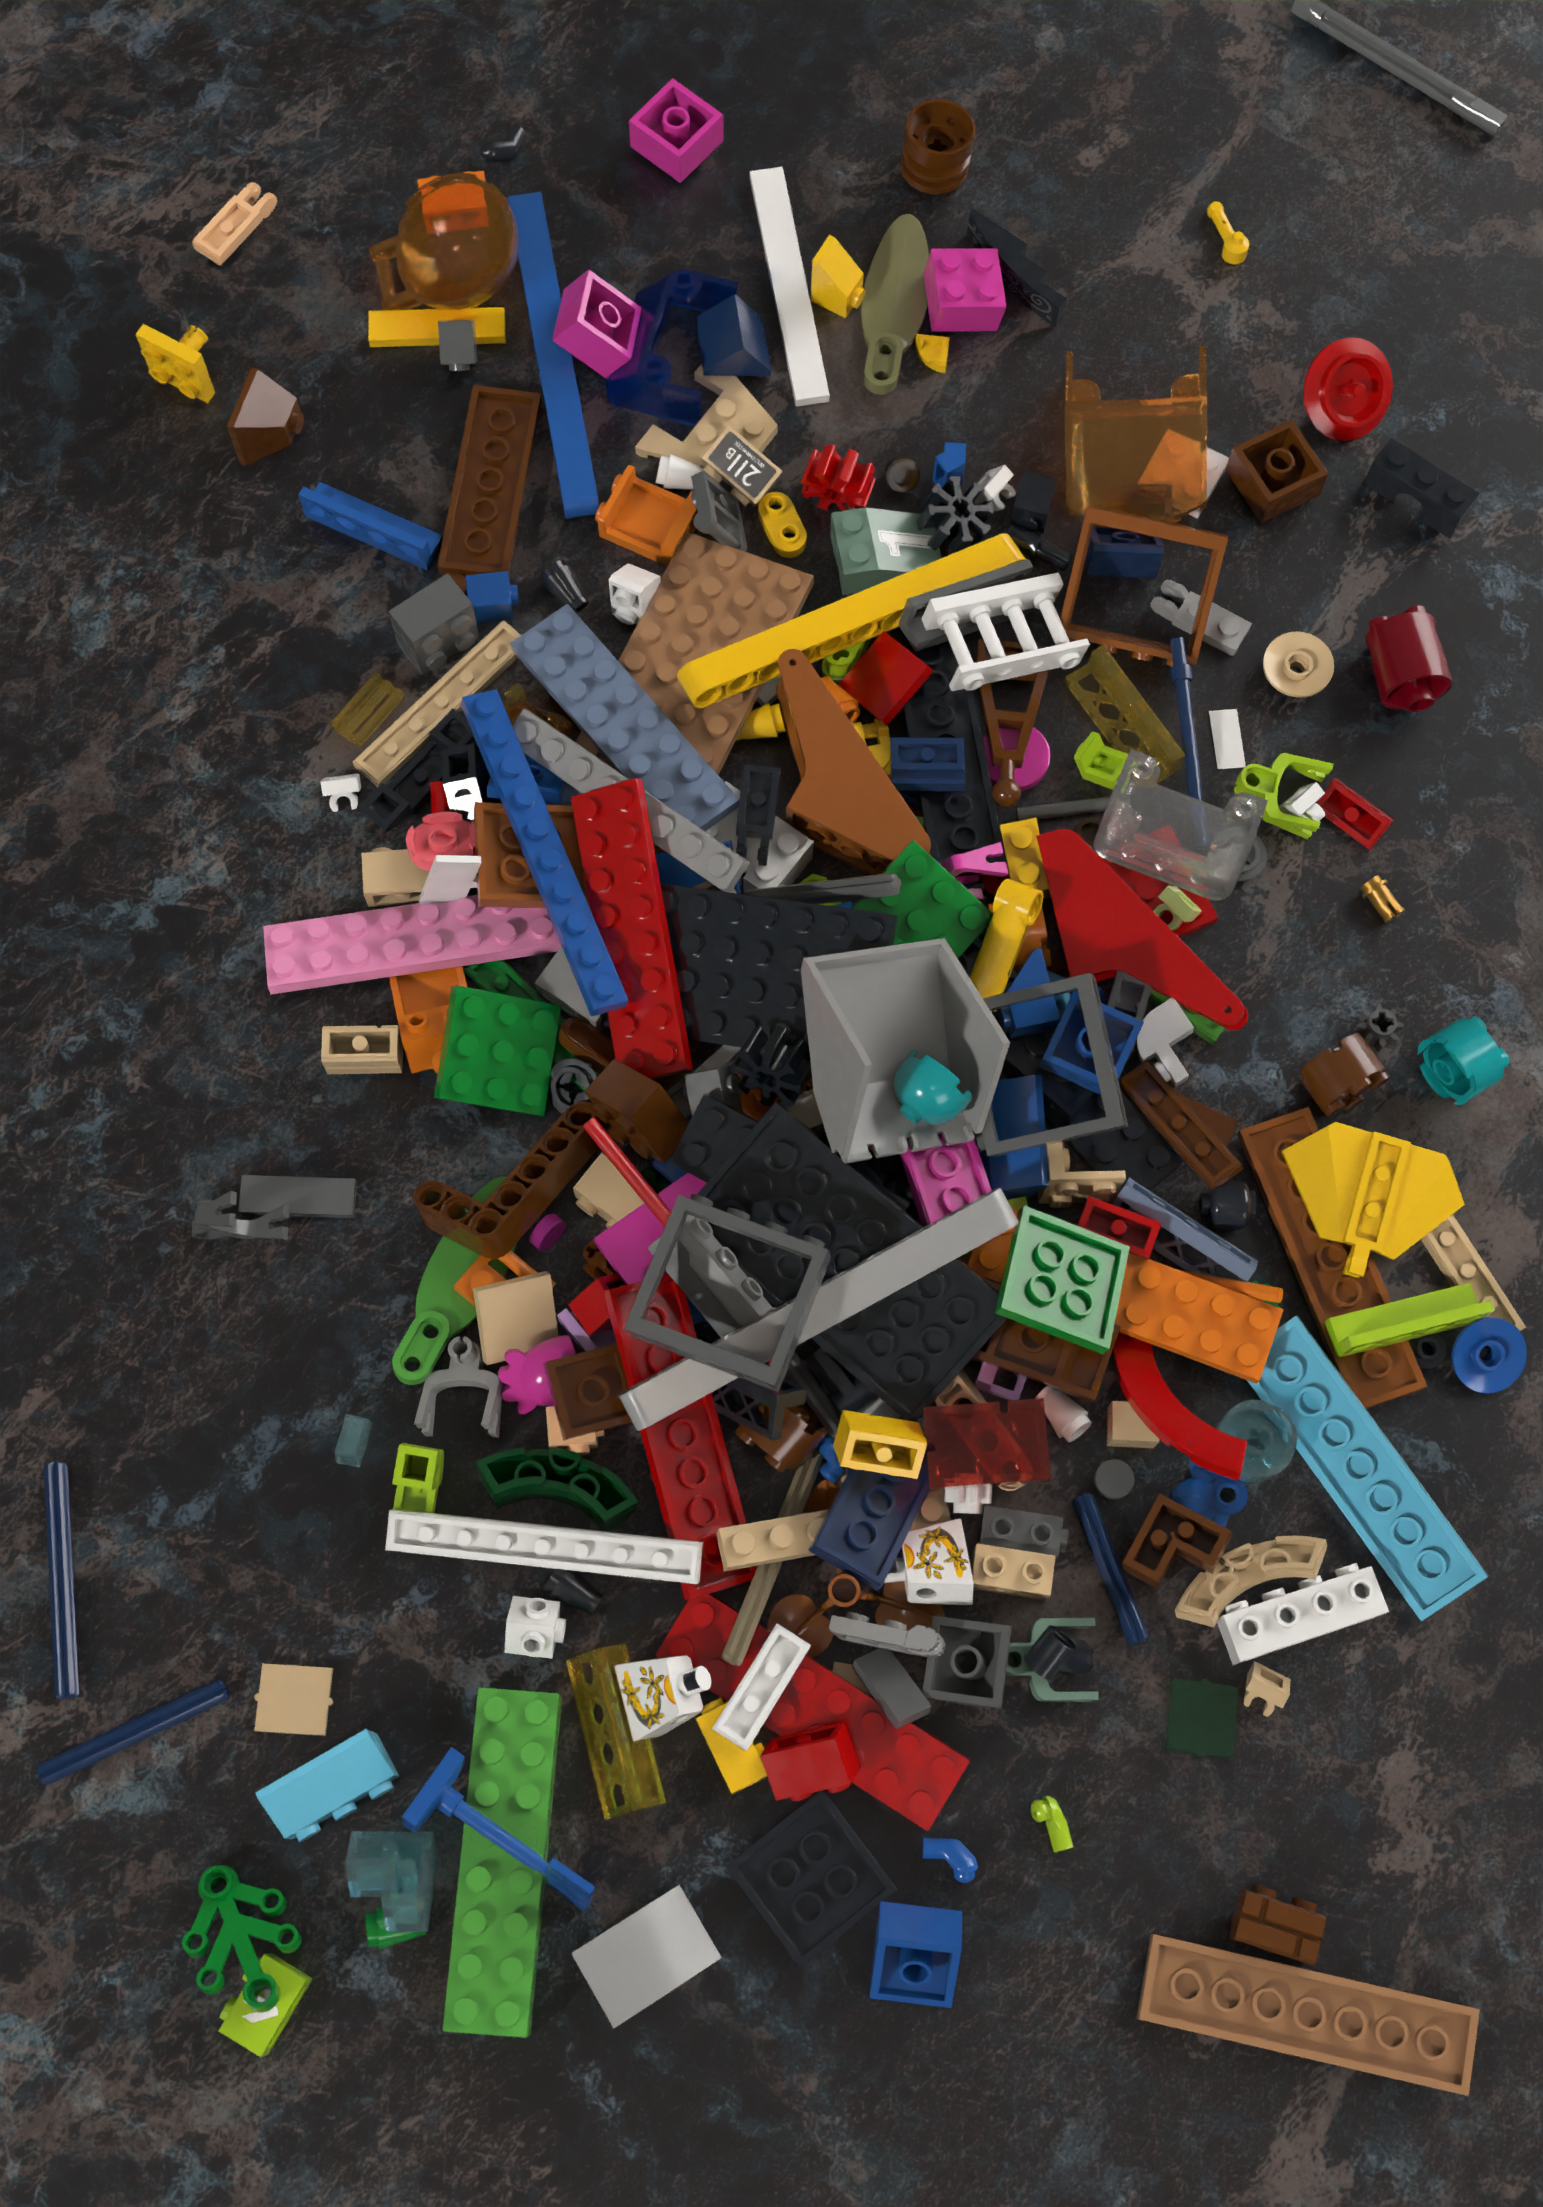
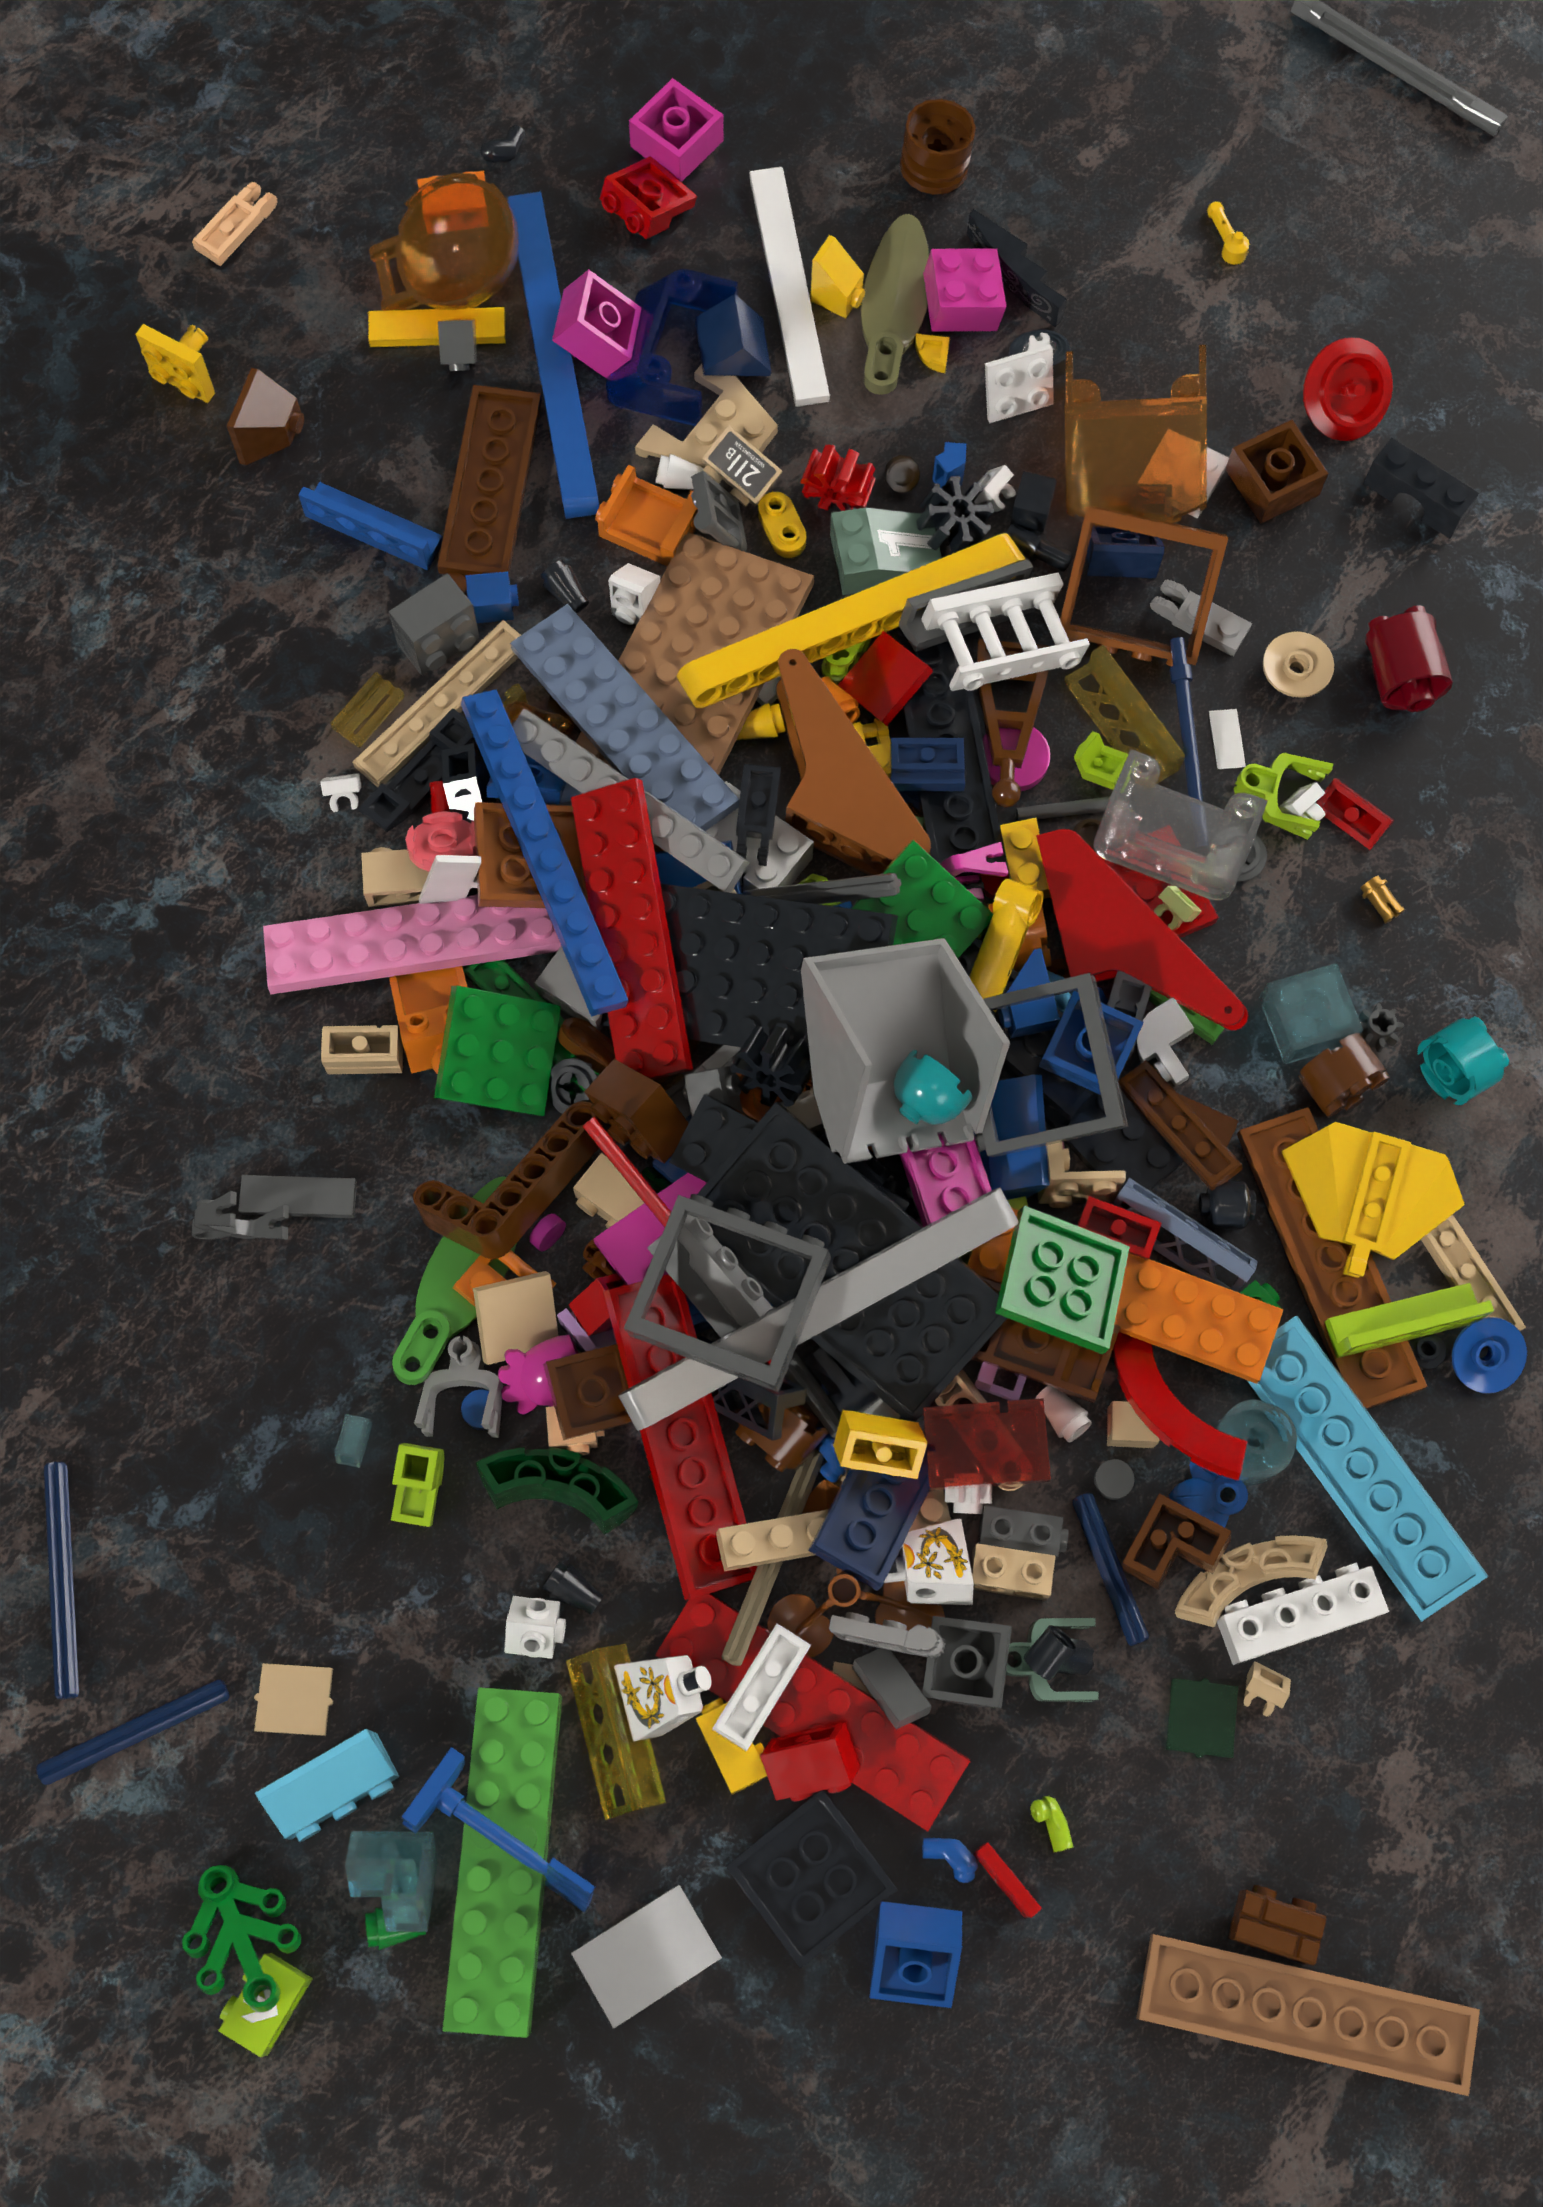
white tile [385,1509,703,1584] -> none
orange bar [1177,1269,1283,1303] -> none
none -> blue tile [461,1390,489,1430]
none -> red plate [599,156,697,239]
none -> red tile [974,1842,1042,1918]
none -> white plate [985,330,1071,423]
none -> clear light blue brick [1259,963,1363,1065]

